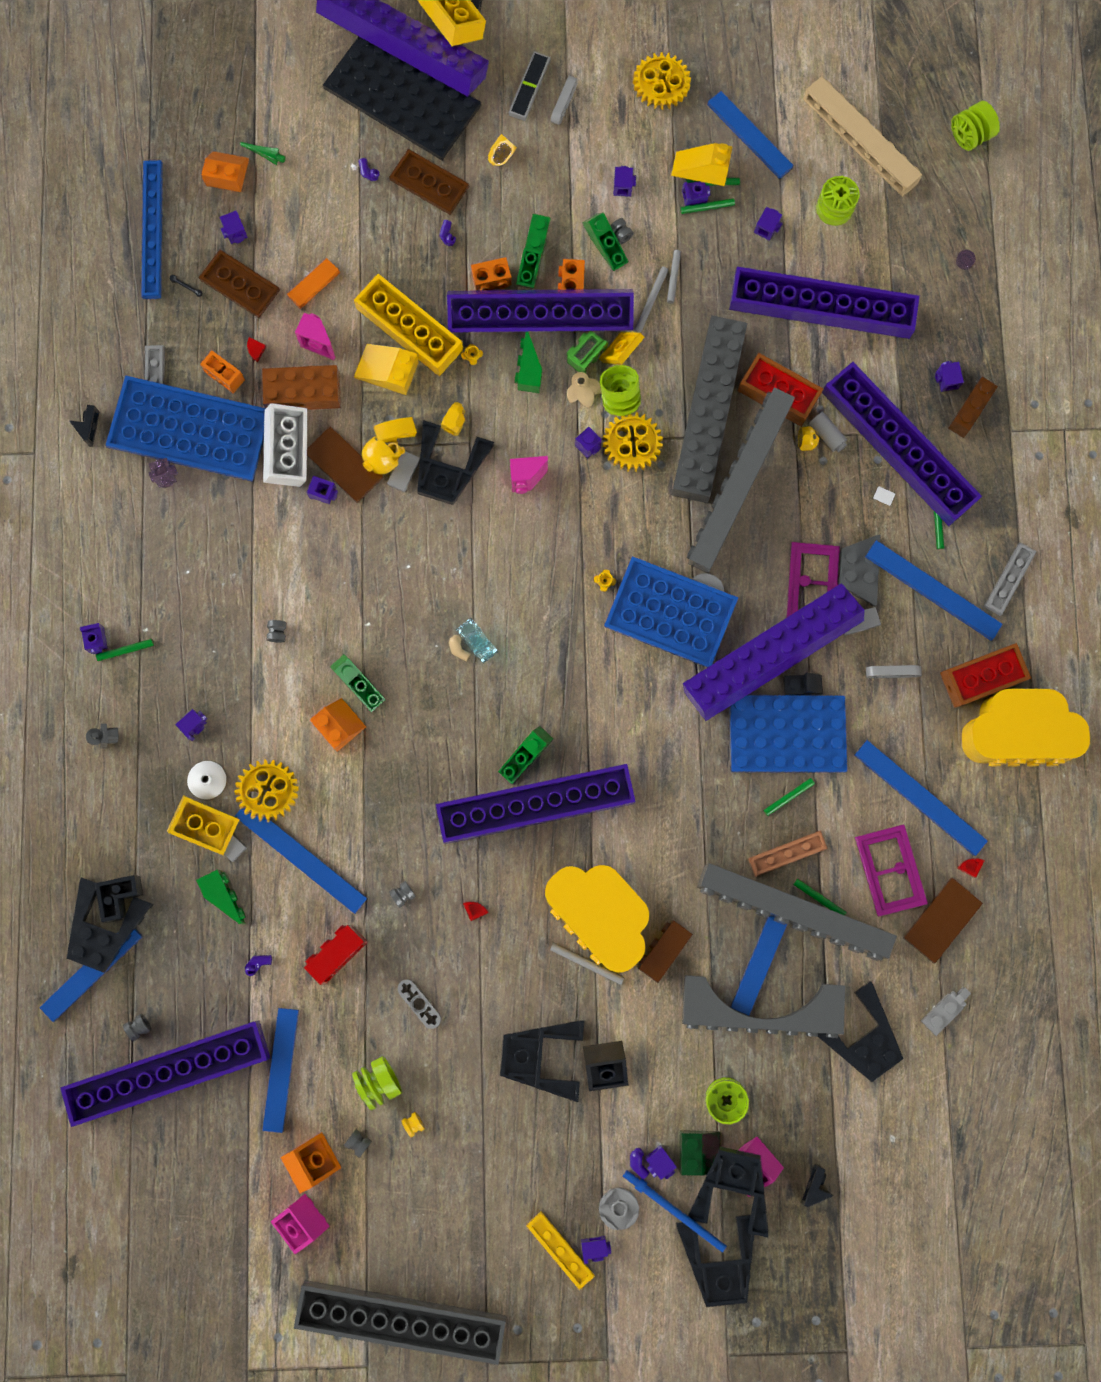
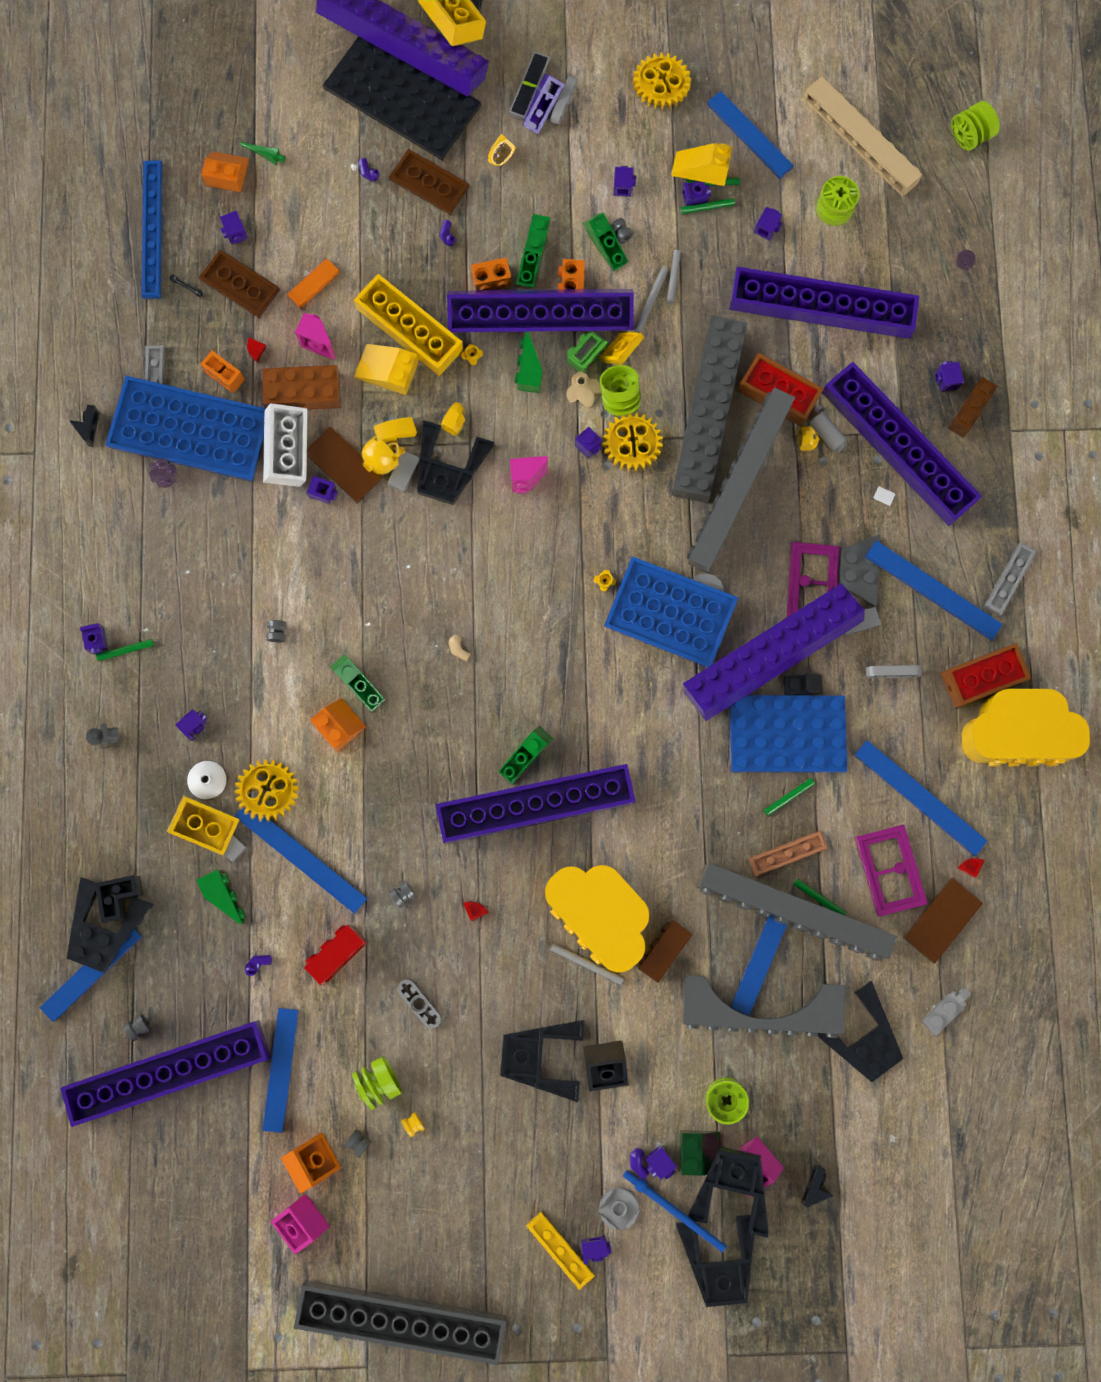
clear light blue brick [456,618,498,664] -> none
green bar [934,512,944,549] -> none
none -> slope [522,74,565,134]

